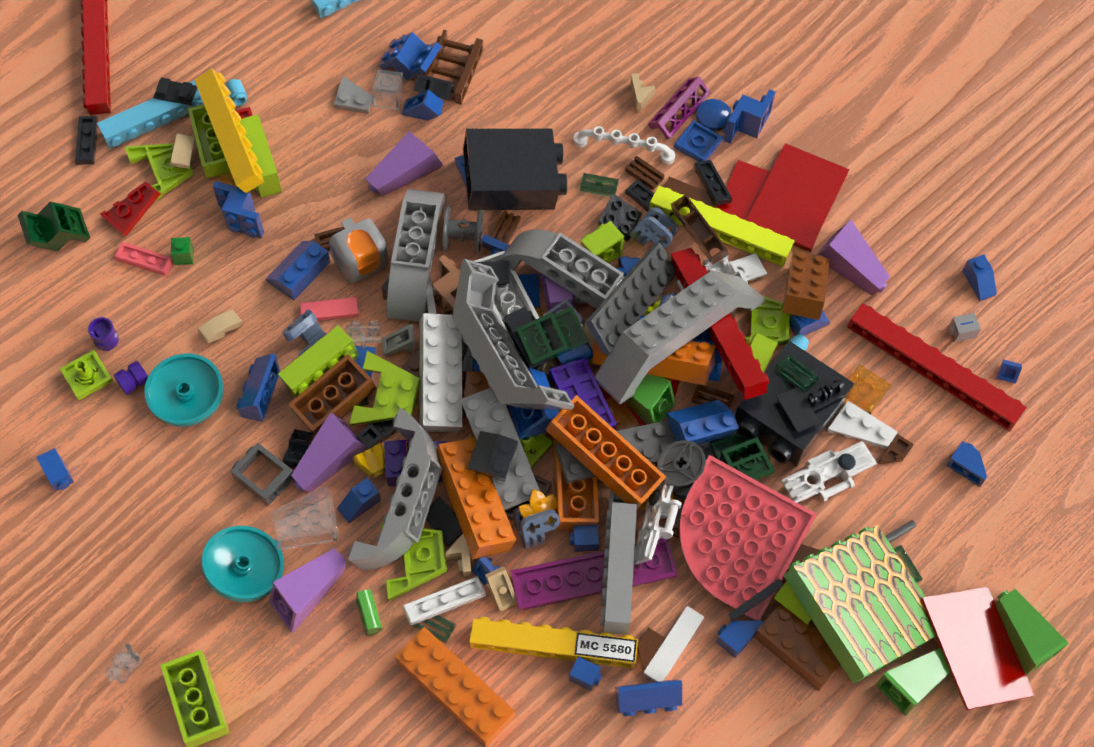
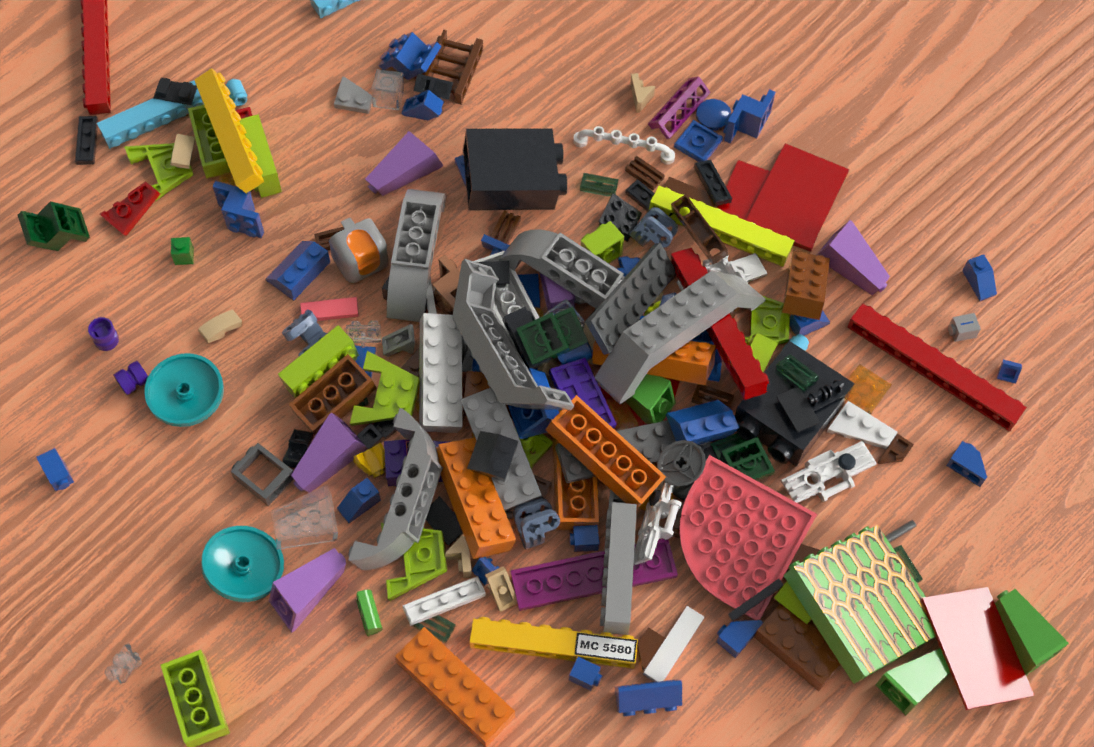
lime plate [60,350,113,400] -> none
coral tile [114,242,173,276] -> none
blue slope [236,354,281,422] -> none
dark grey piece [443,205,483,255] -> none
light orange plate [519,489,557,523] -> none

